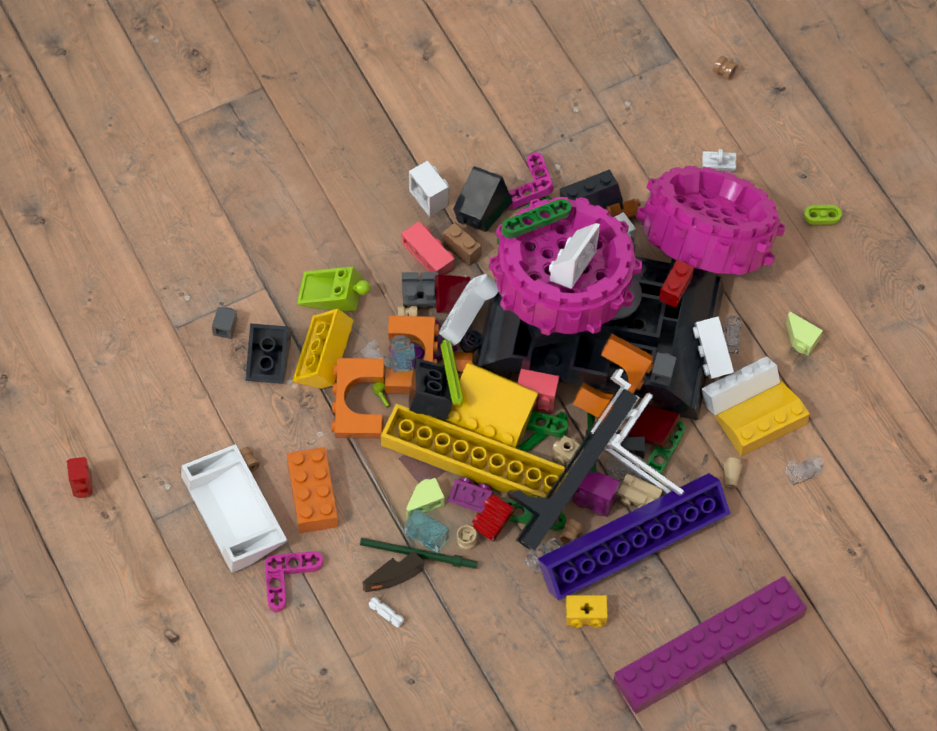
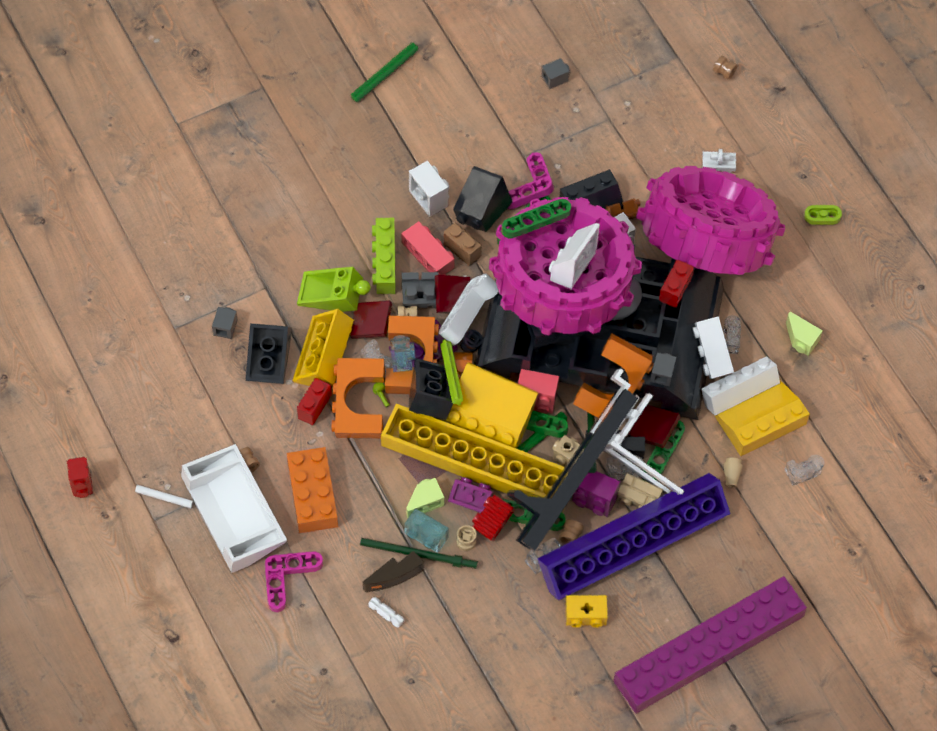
none -> white bar [135,485,193,508]
none -> red brick [297,378,332,425]
none -> dark red tile [349,300,393,339]
none -> green axle [351,42,418,102]
none -> lime brick [372,218,395,294]
none -> dark grey brick [541,58,571,89]

